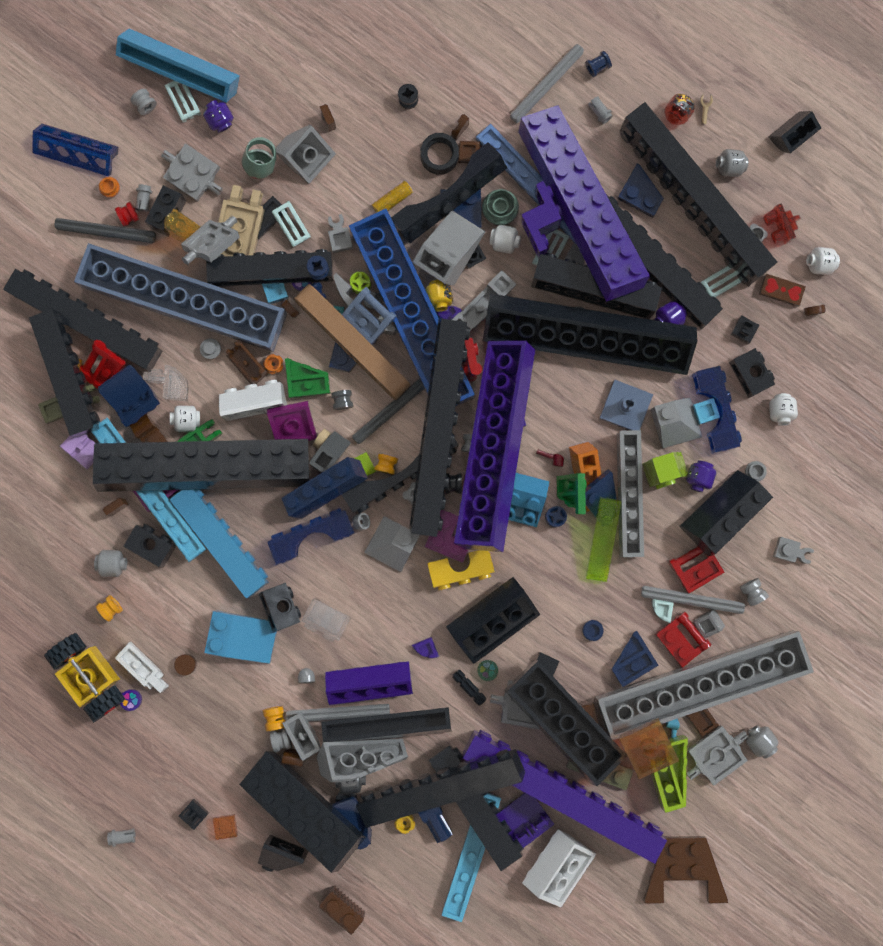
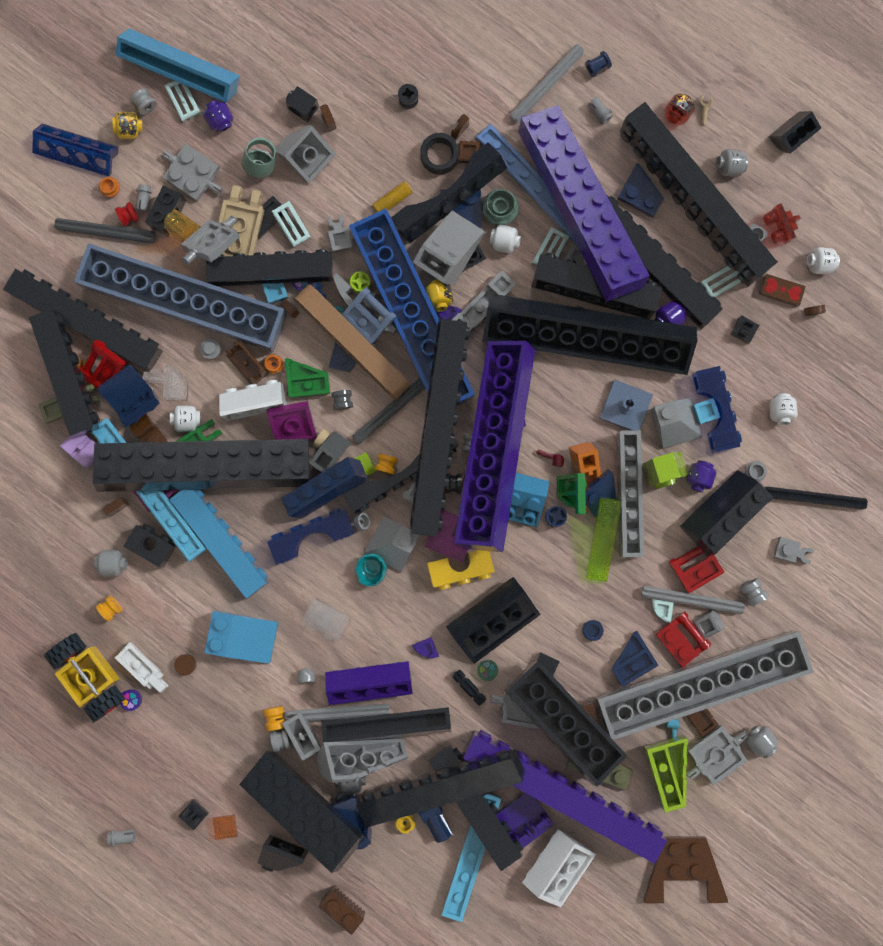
black brick [259,583,301,633] -> none
reddish brown tile [282,749,305,767] -> none
dark blue wheel [307,256,329,280] -> none
red plate [462,338,482,383] -> none
dark purple bracket [522,181,563,259] -> none
clear orange brick [620,717,679,780] -> none
black brick [729,348,775,399] -> none
none -> head [112,112,142,139]
none -> black brick [286,86,319,123]
none -> teal hair [355,553,387,587]
none -> black axle [764,486,868,510]

